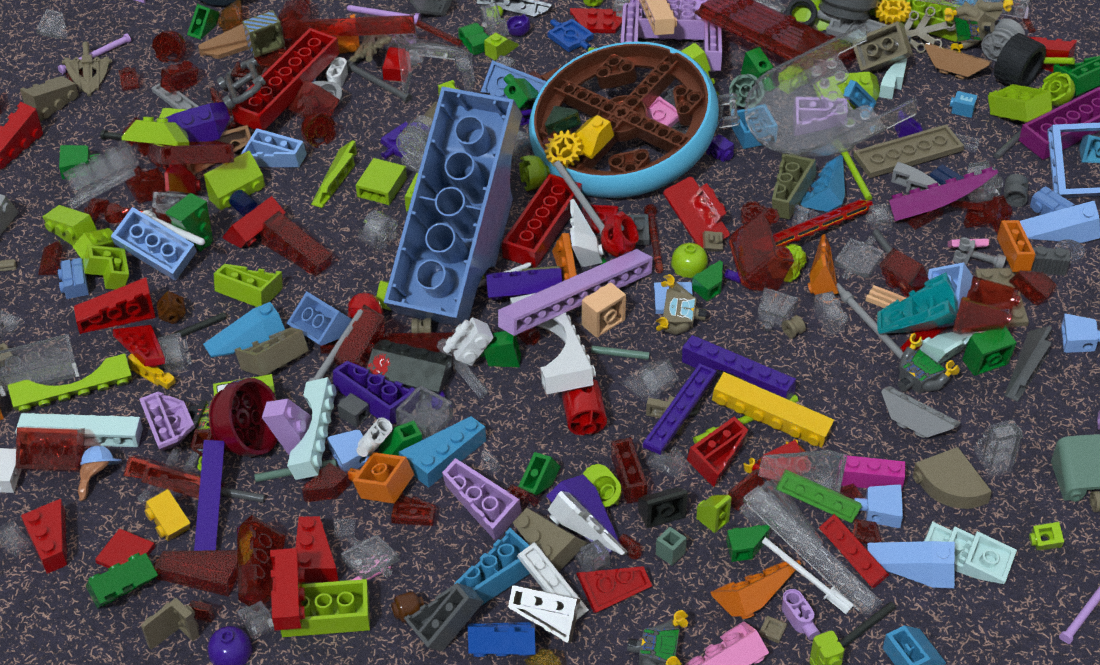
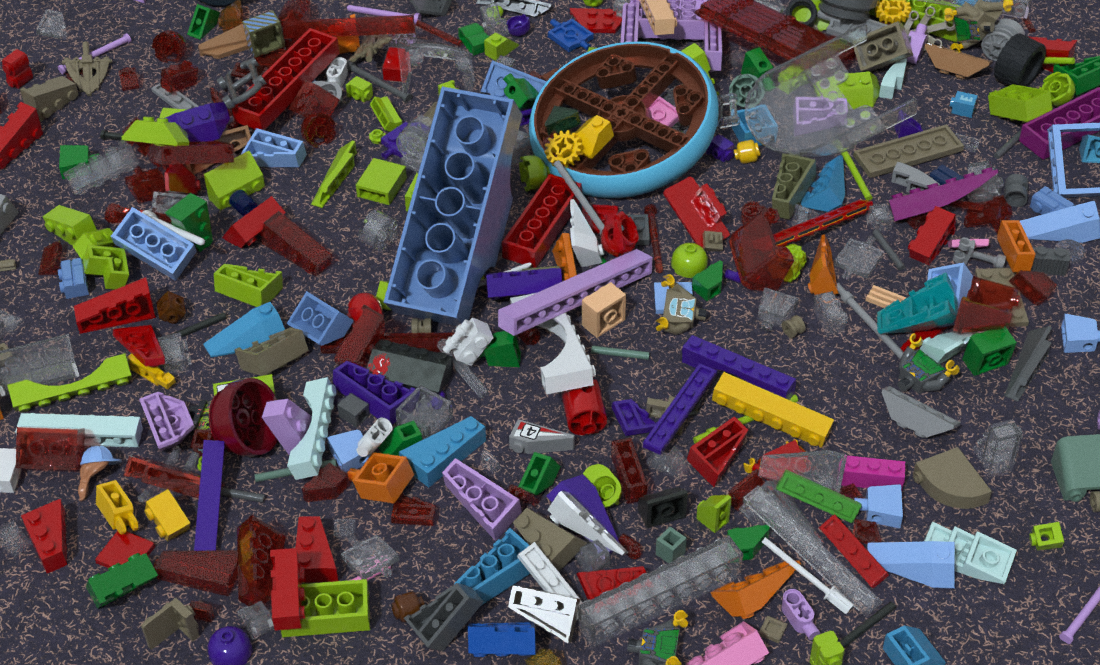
clear tile [66,168,135,209] -> none
clear red bracket [84,198,112,225] -> none
light grey bar [308,309,365,382] -> none
clear slope [620,359,679,401] -> none
dark azure plate [843,80,877,117] -> none
clear red brick [880,248,929,297] -> none
none -> red brick [2,49,33,89]
none -> yellow hinge [96,480,139,534]
none -> lime brick [346,76,373,102]
none -> lime piece [369,96,402,132]
none -> lime plate [369,129,386,144]
none -> light grey slope [509,419,575,454]
none -> clear brick [578,535,743,649]
none -> dark purple wing [612,399,657,436]
none -> yellow head [734,139,761,164]
none -> lavender piece [907,23,928,65]
none -> red wedge [908,206,956,265]

